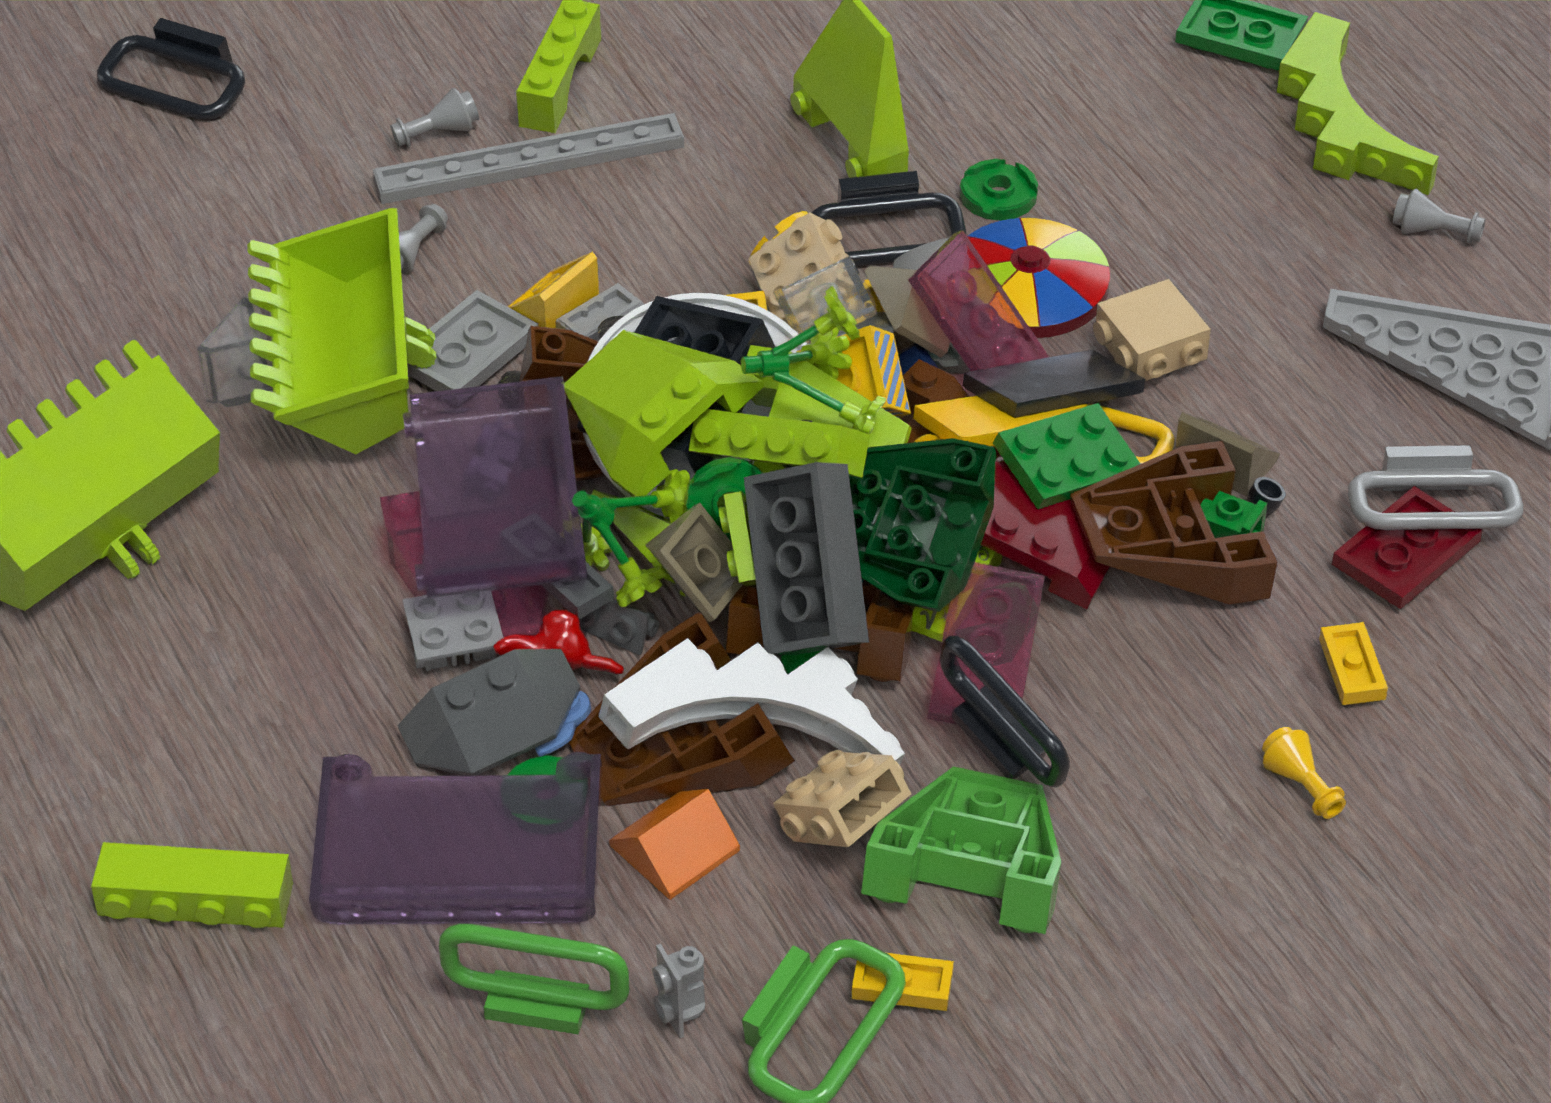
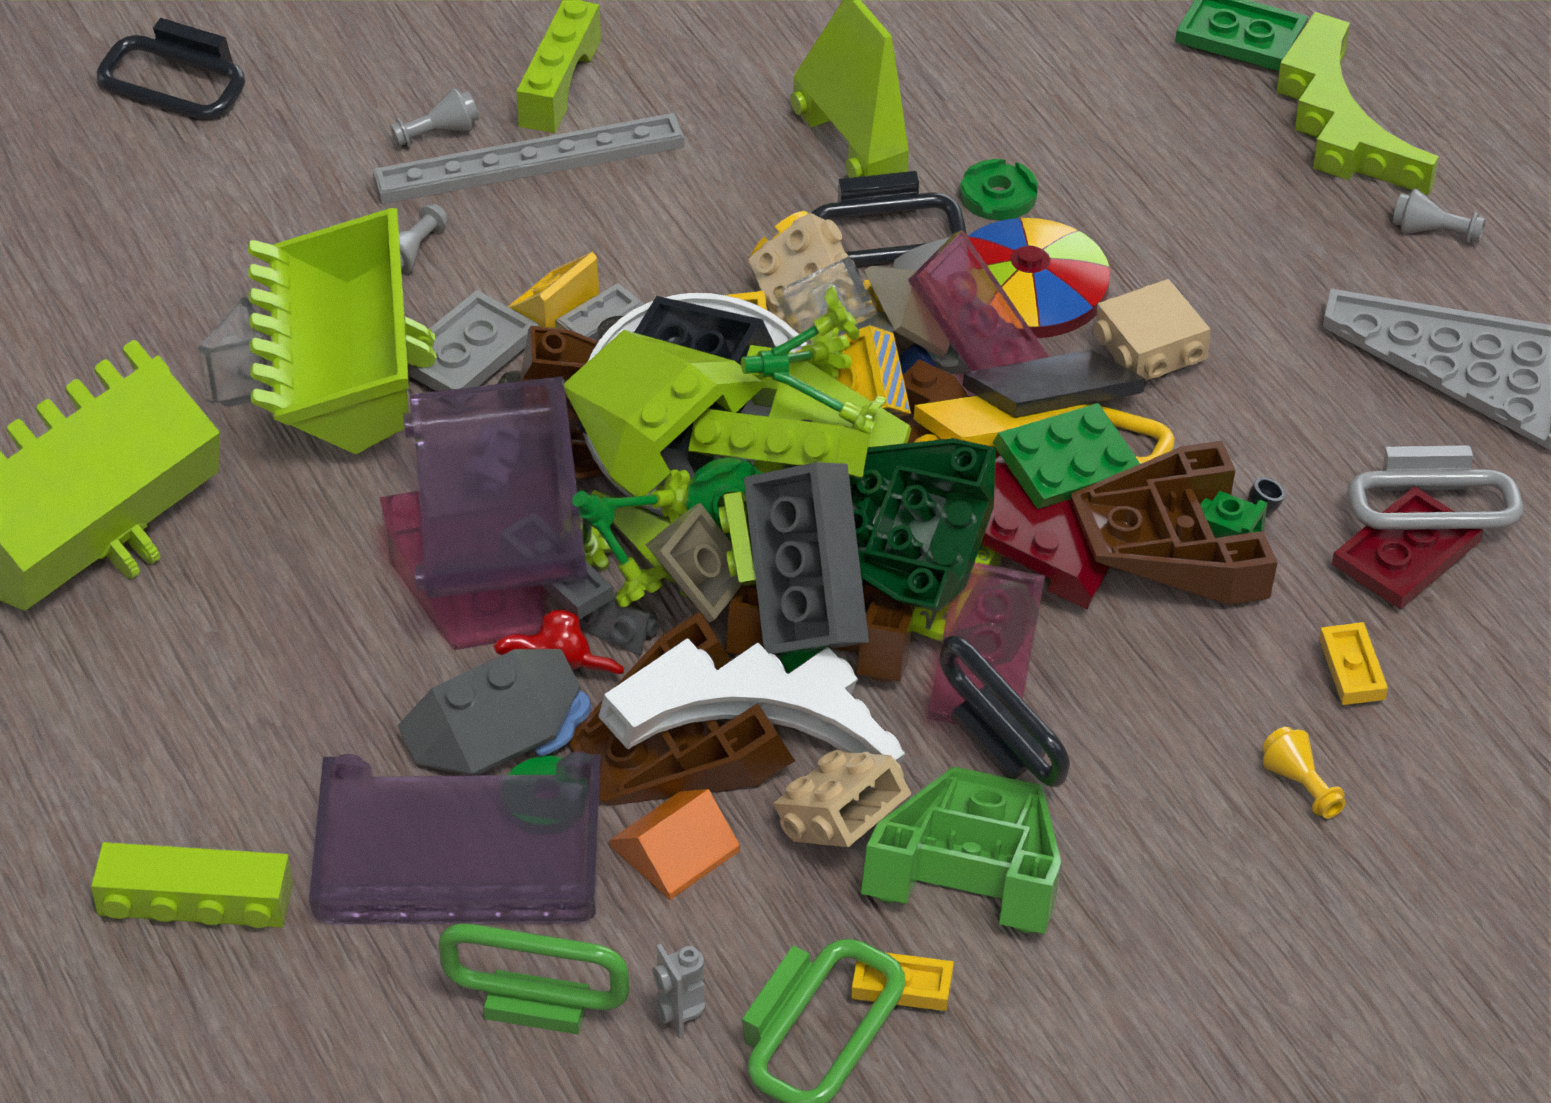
light grey hinge [402,584,503,672] -> none
dark tan slope [1175,412,1280,496] -> none

